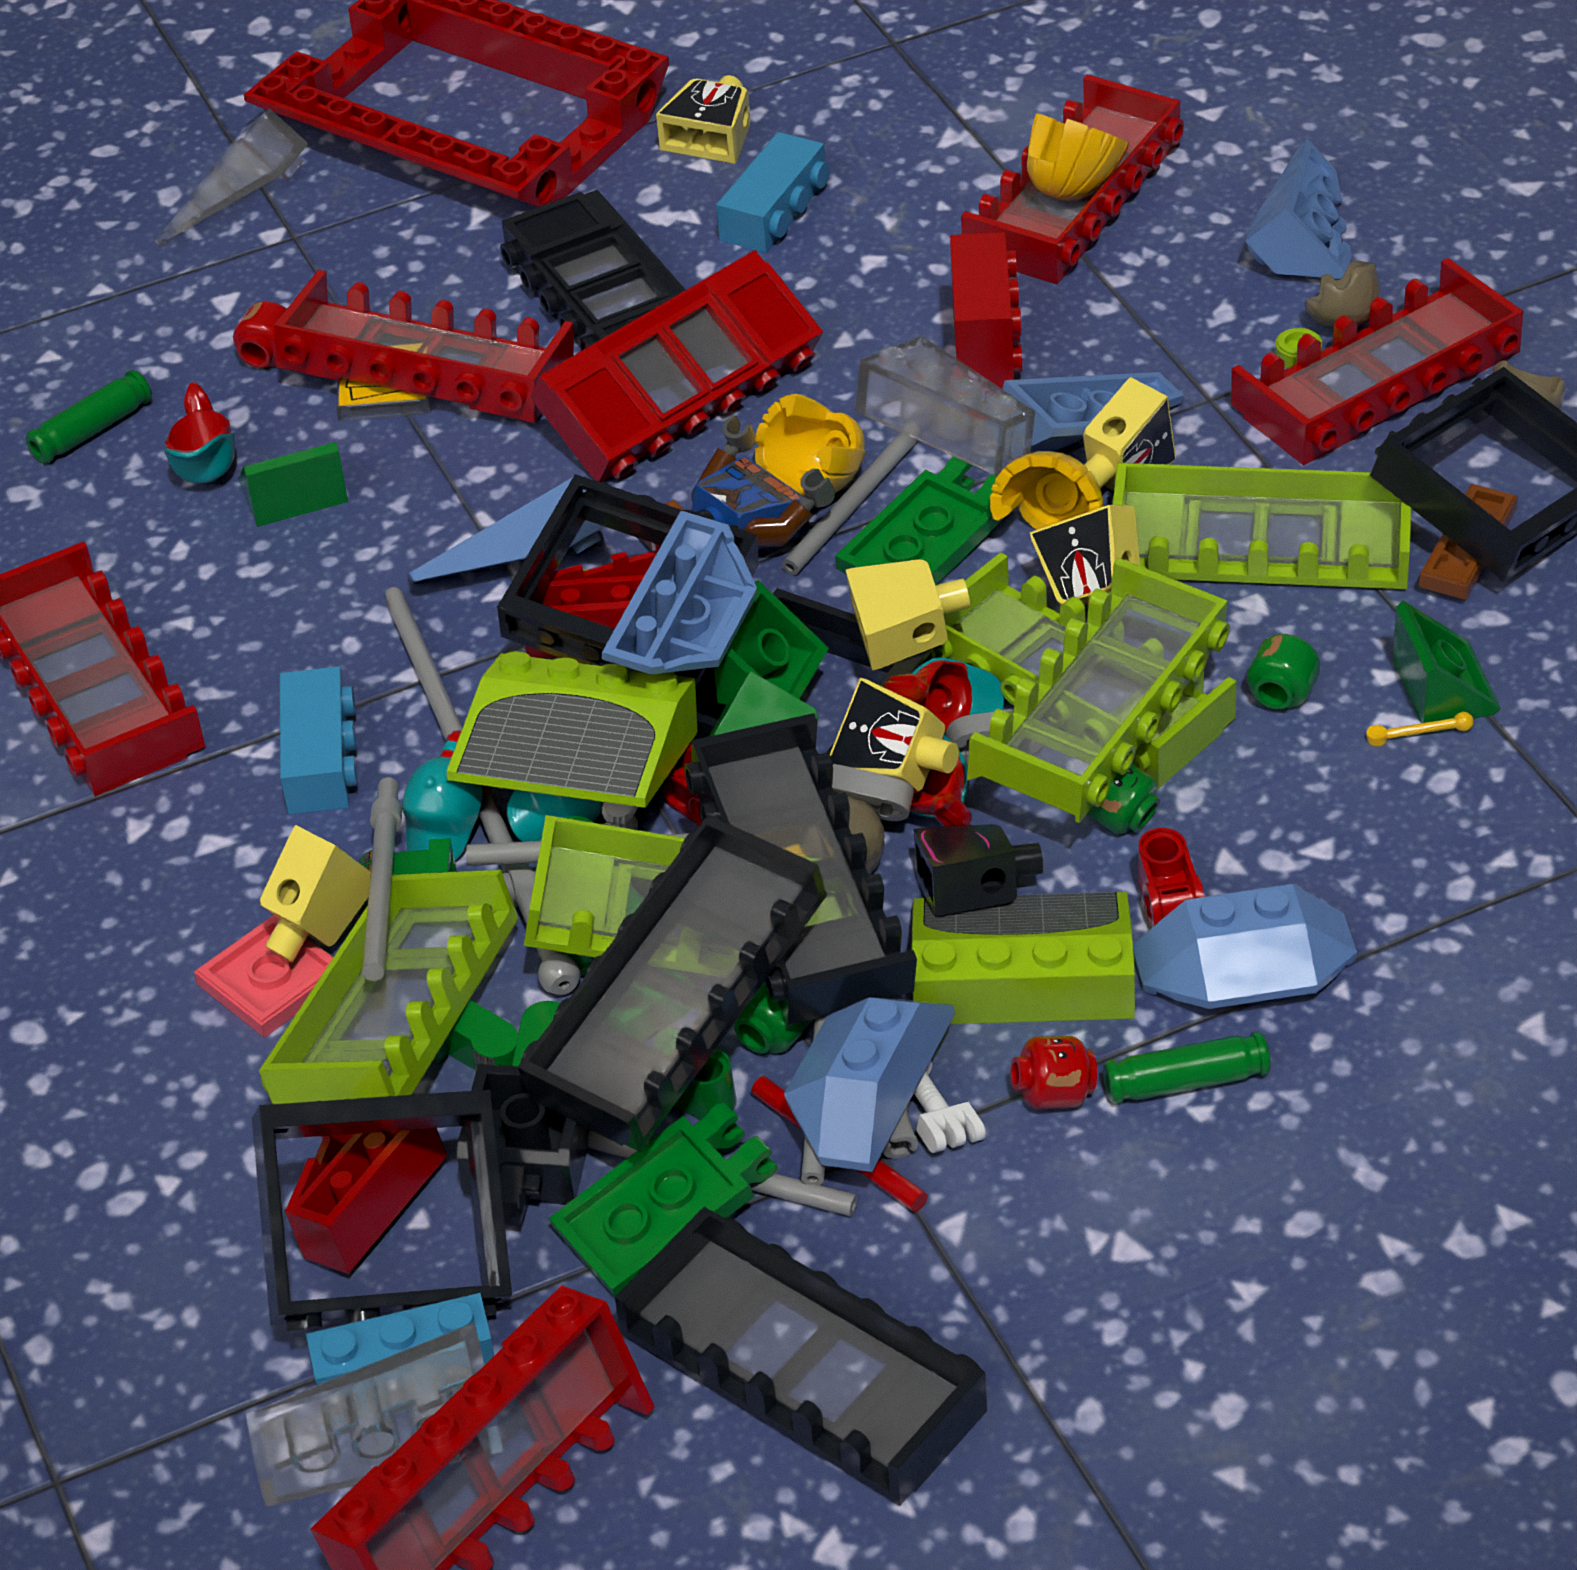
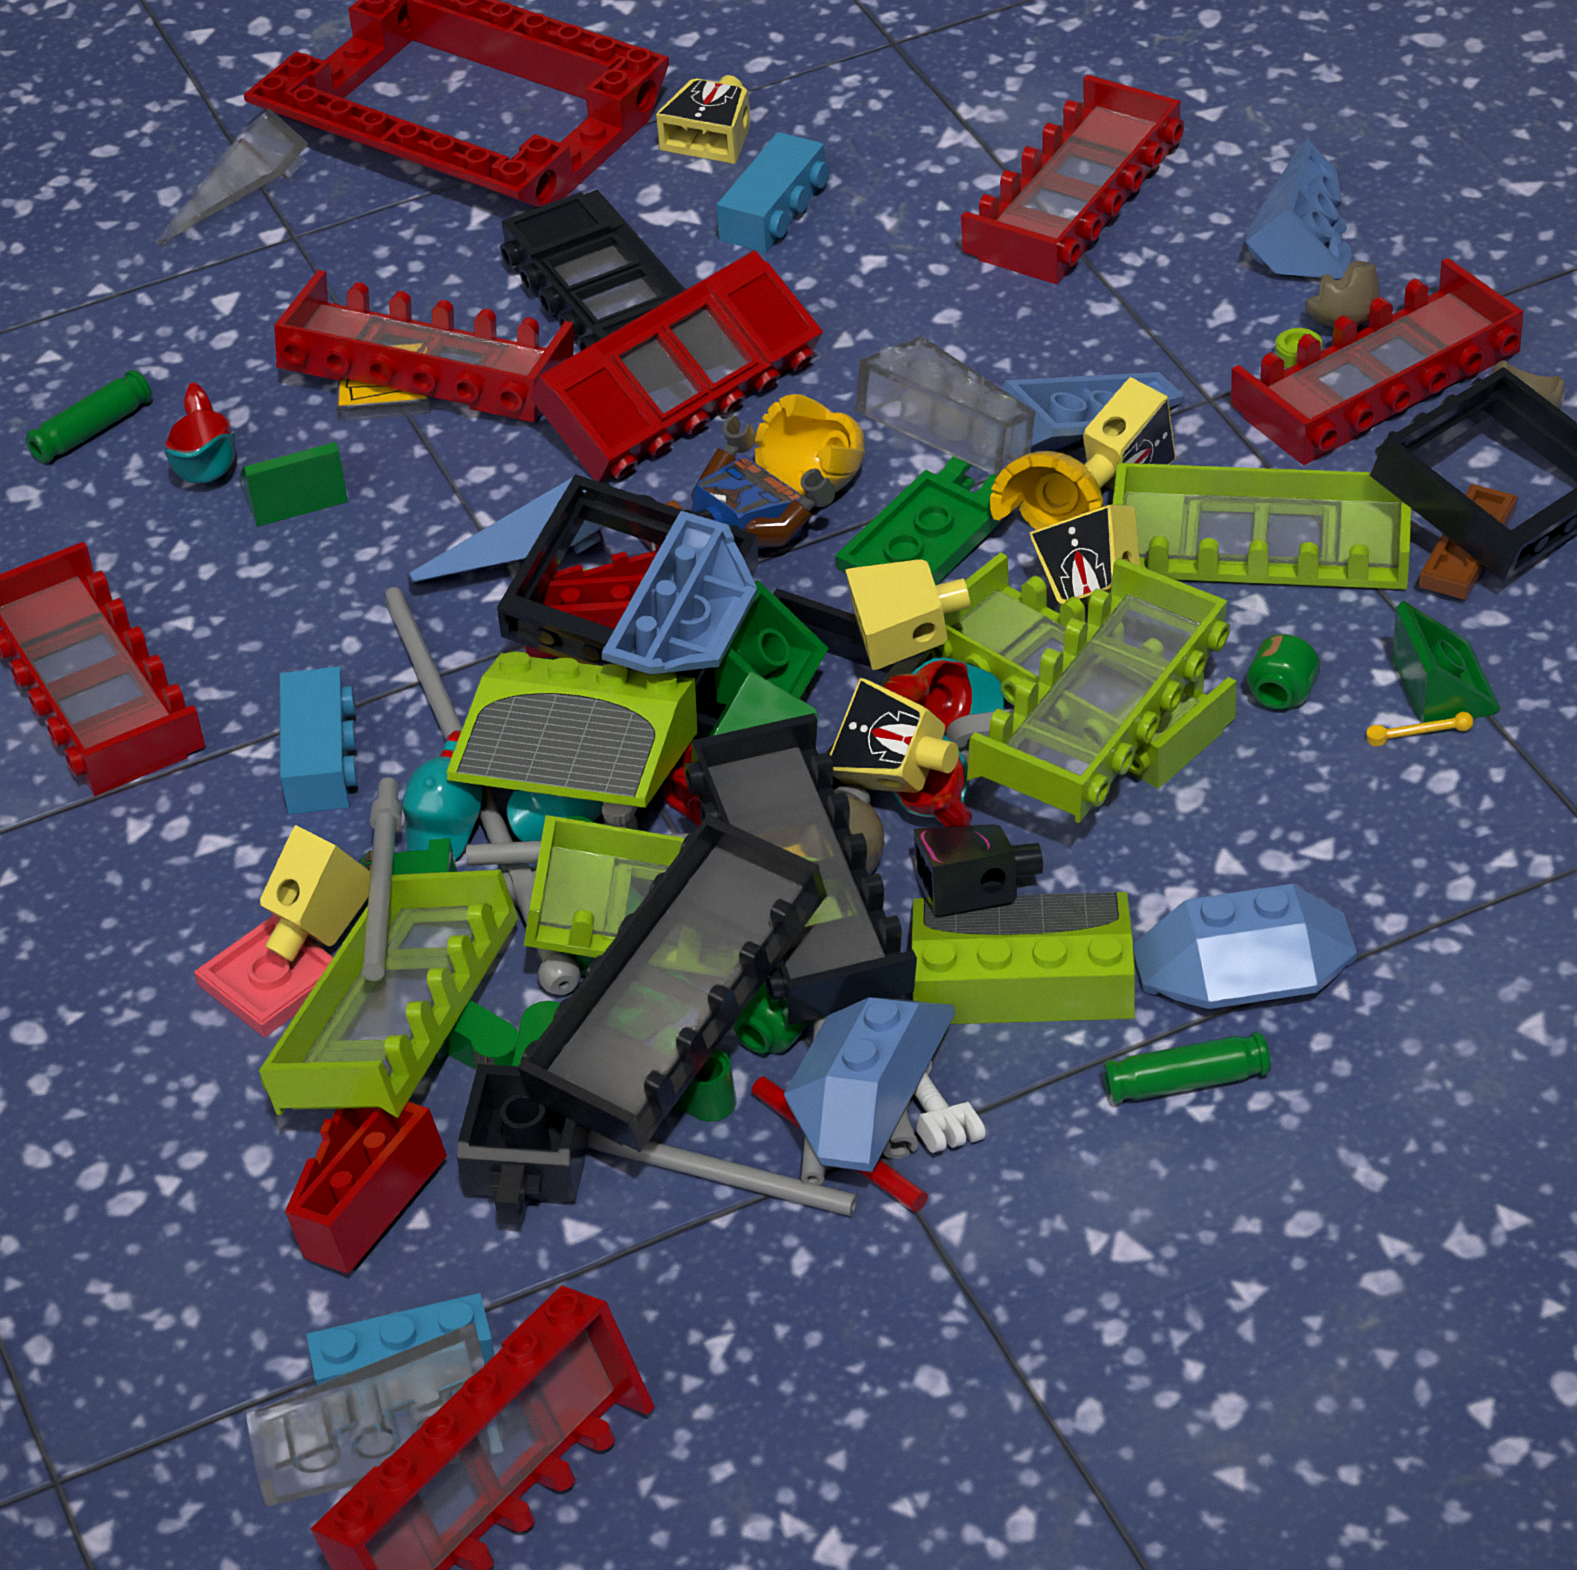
red head [232,301,287,368] -> none
black window [252,1090,512,1333] -> none
green tile [548,1102,778,1298] -> none
window [615,1207,987,1505] -> none
light grey piece [782,421,924,575] -> none
light grey beam [832,764,914,821] -> none
red brick [950,232,1023,395] -> none
red head [1010,1036,1098,1110] -> none
yellow hair [1027,113,1129,201] -> none
green head [1087,764,1161,835] -> none
red piece [1138,828,1205,929] -> none

